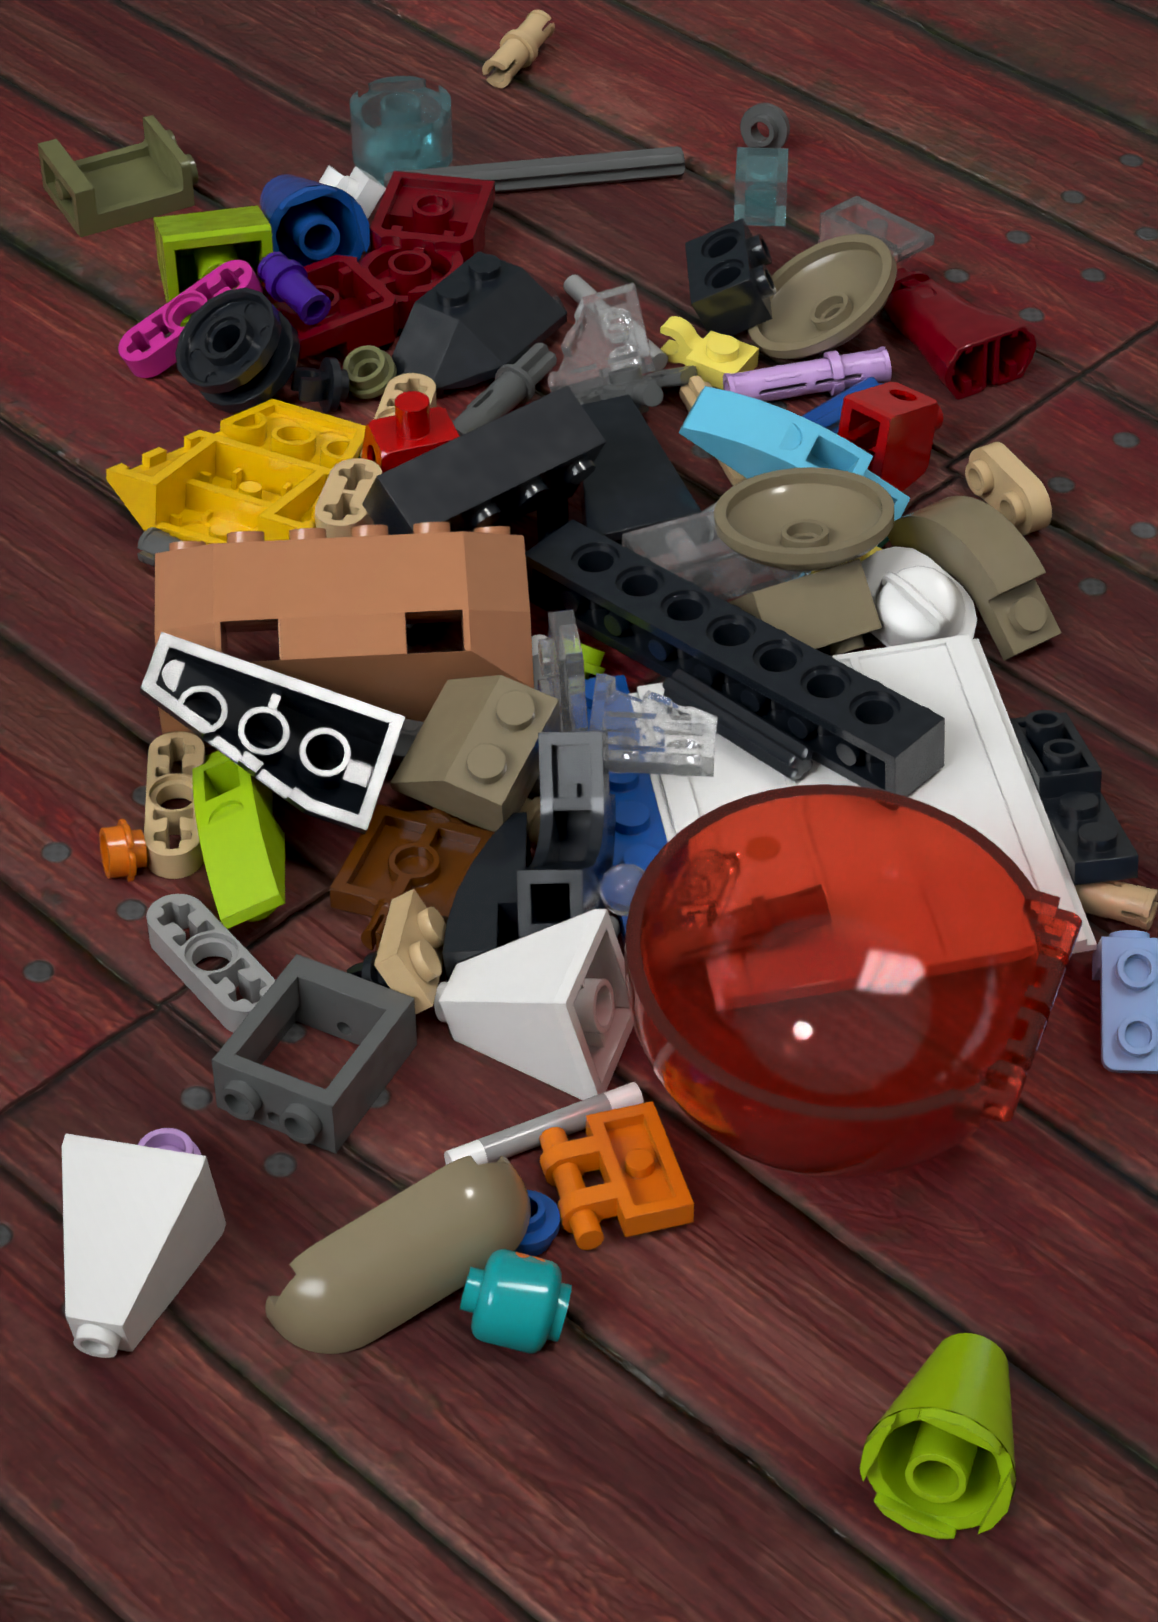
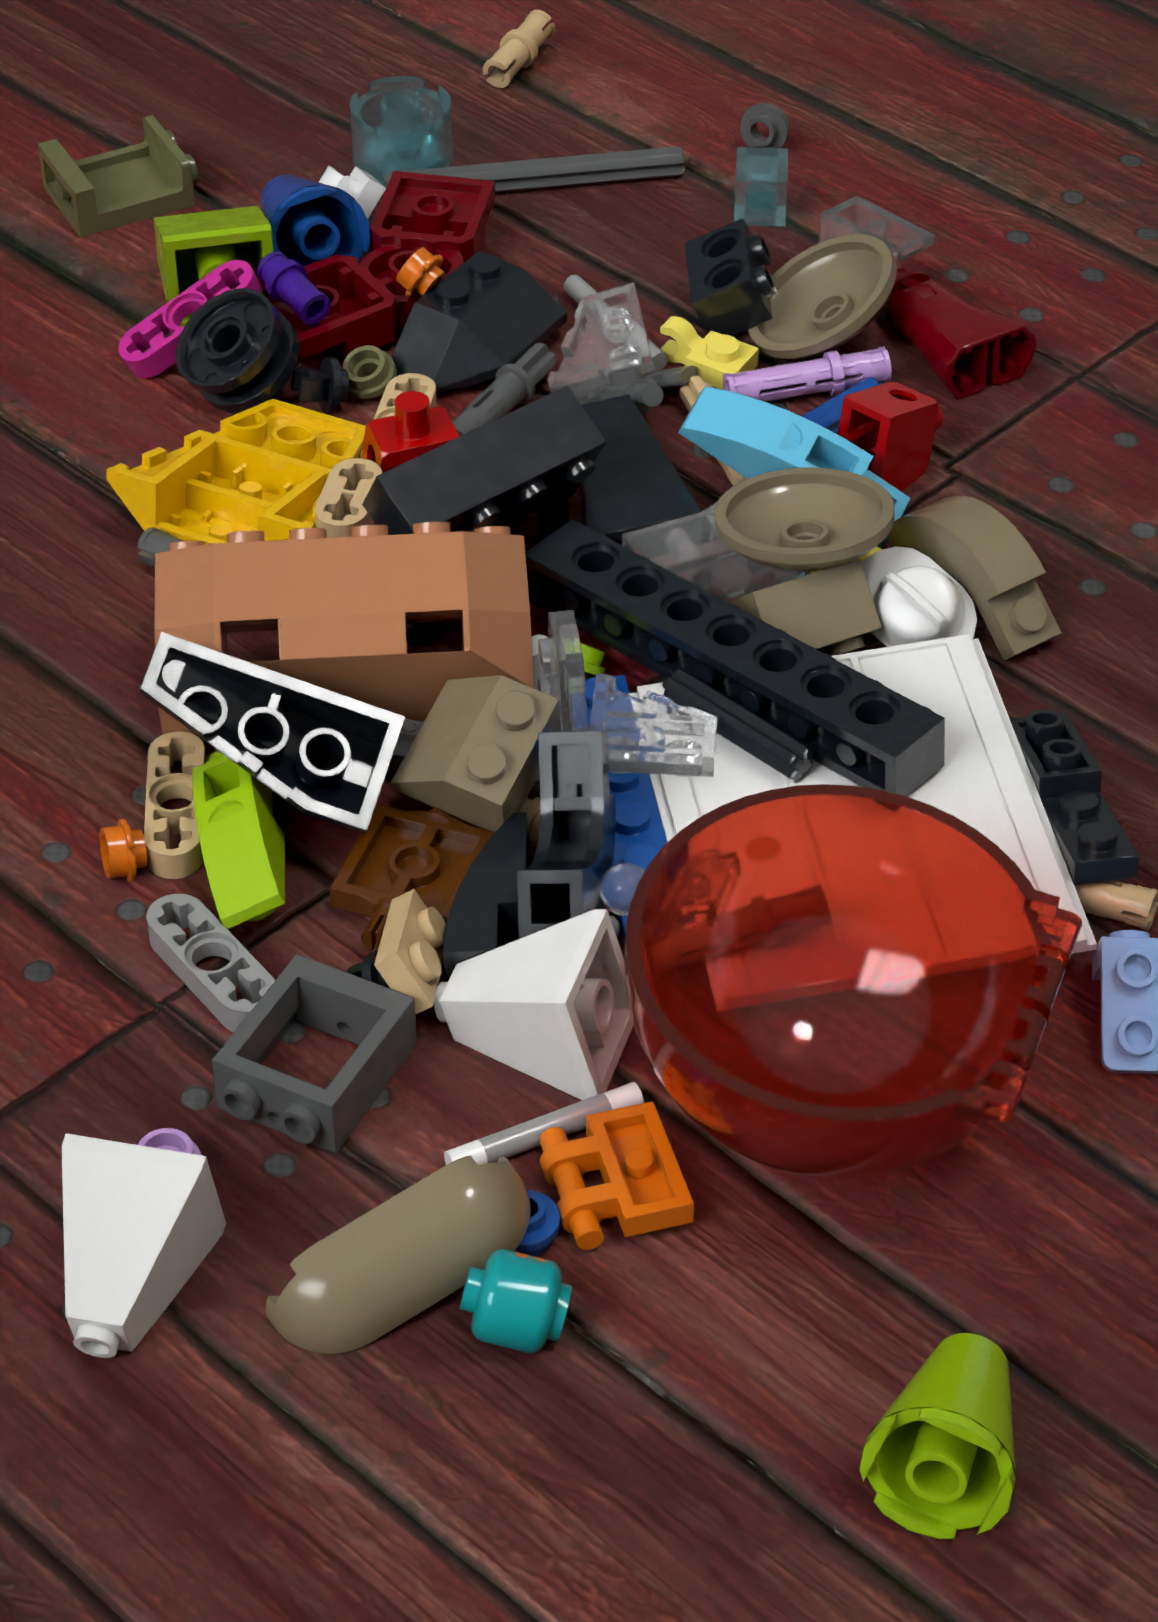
tan plate [965,442,1052,535] -> none
none -> orange plate [396,247,445,298]

